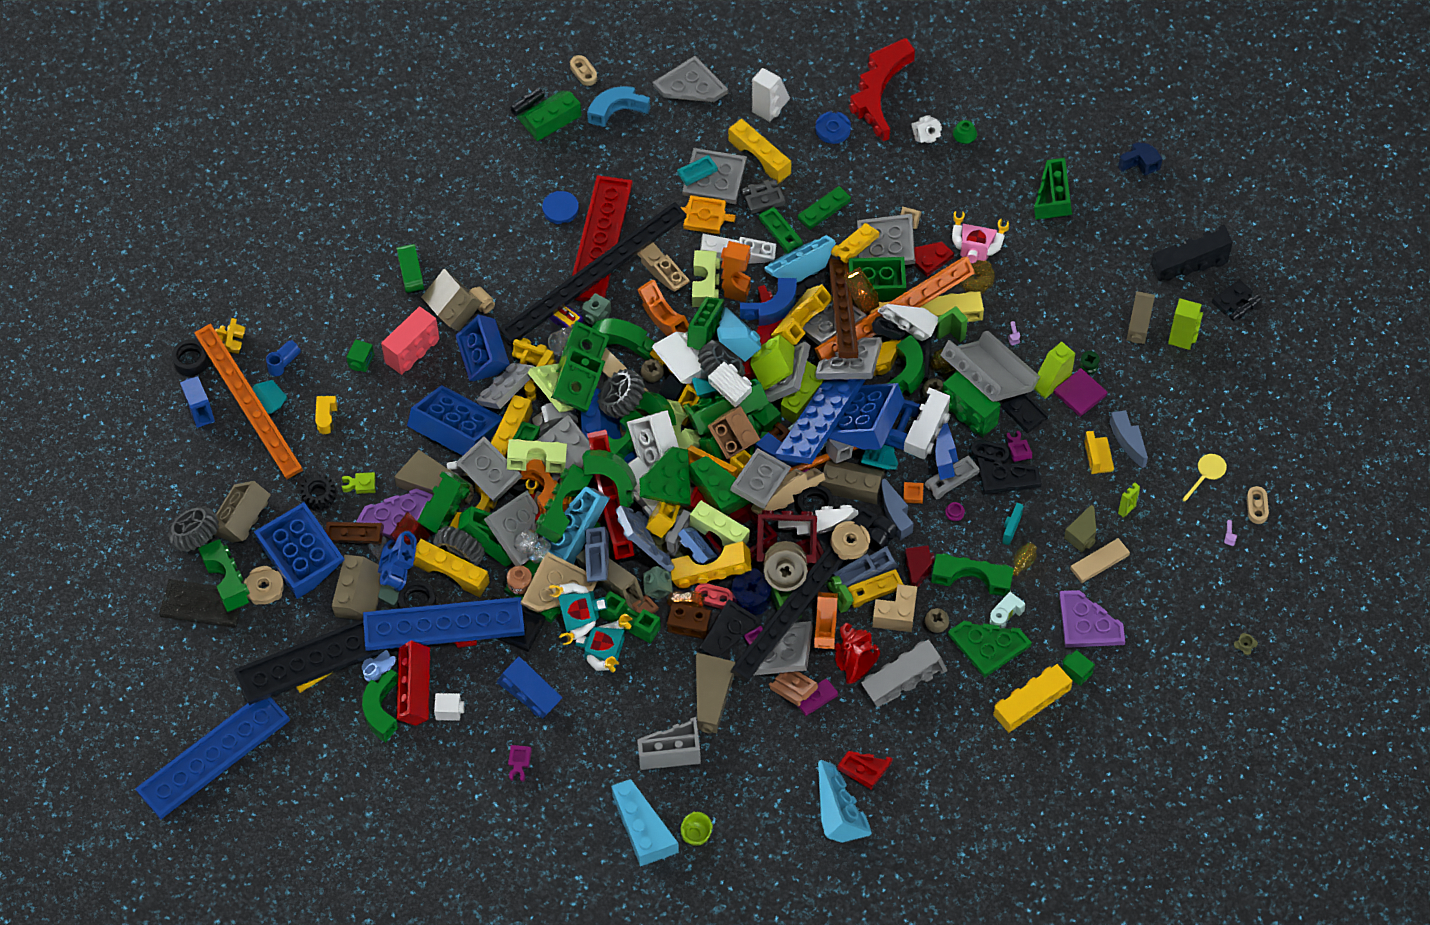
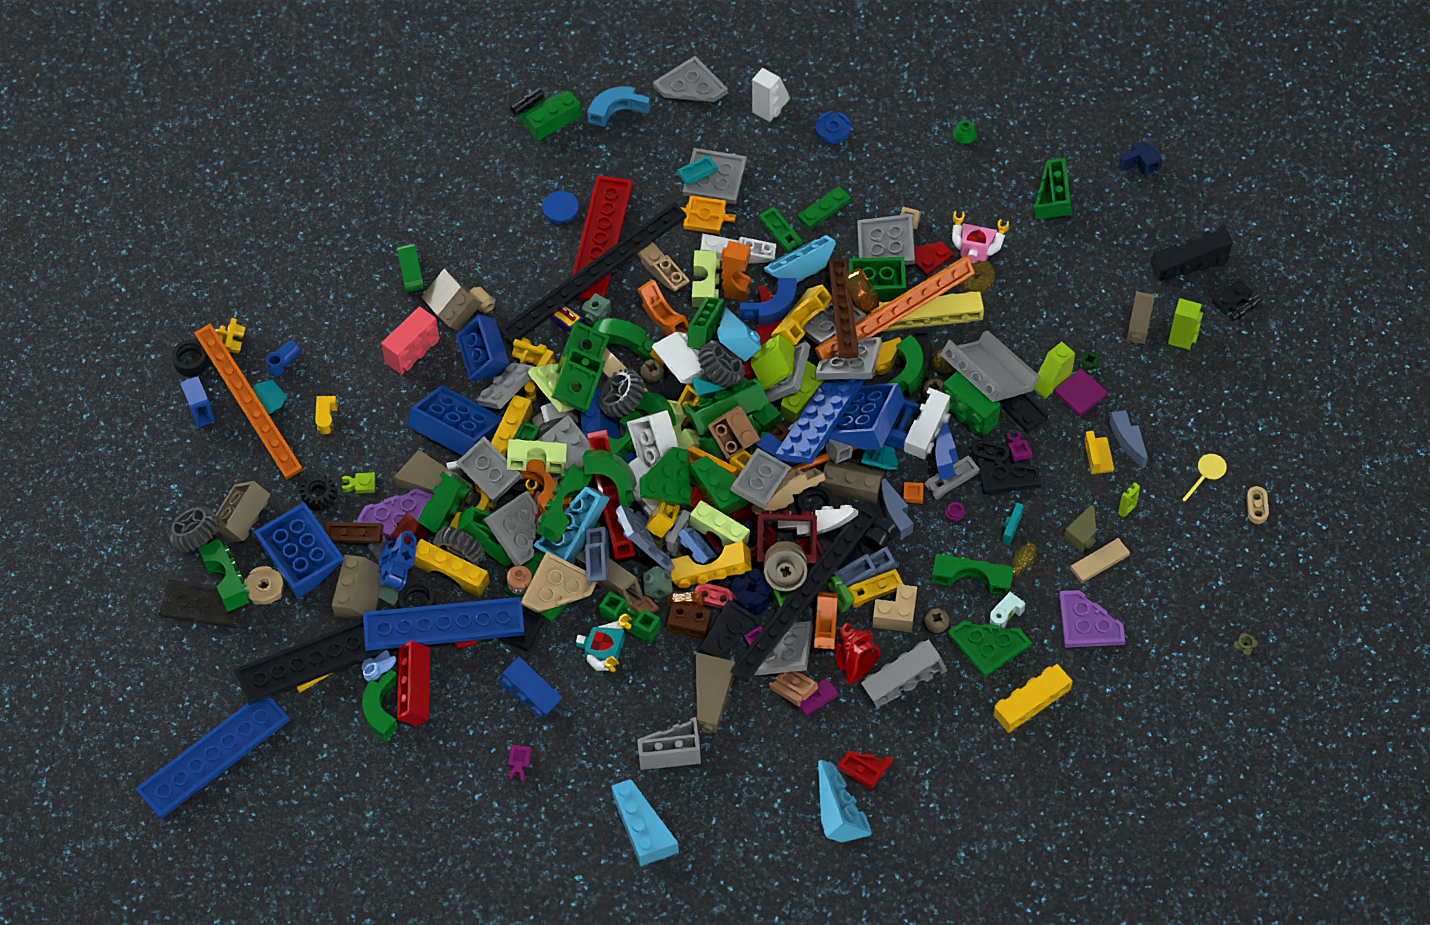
green brick [346,339,375,372] -> none
white brick [434,693,464,720] -> none
clear wheel [514,527,551,564] -> none
clear wheel [548,326,583,356] -> none
torso [549,583,608,645] -> none
tan plate [570,55,597,86] -> none
lime hair [680,812,713,845] -> none
white brick [708,362,752,408] -> none
yellow arch [728,118,791,184] -> none
dark grey plate [741,179,785,214] -> none
tan plate [830,521,870,560] -> none
yellow plate [831,223,879,263] -> none
red arch [849,38,915,142] -> none
black plate [872,317,905,341] -> none
white slope [877,304,938,341] -> none
dark red slope [904,545,935,589] -> none
white brick [911,116,942,143] -> none
bright green panel [936,306,968,342] -> none
lavender hand [1008,321,1020,345] -> none
green brick [1062,650,1095,686] -> none
lavender hand [1224,520,1237,546] -> none

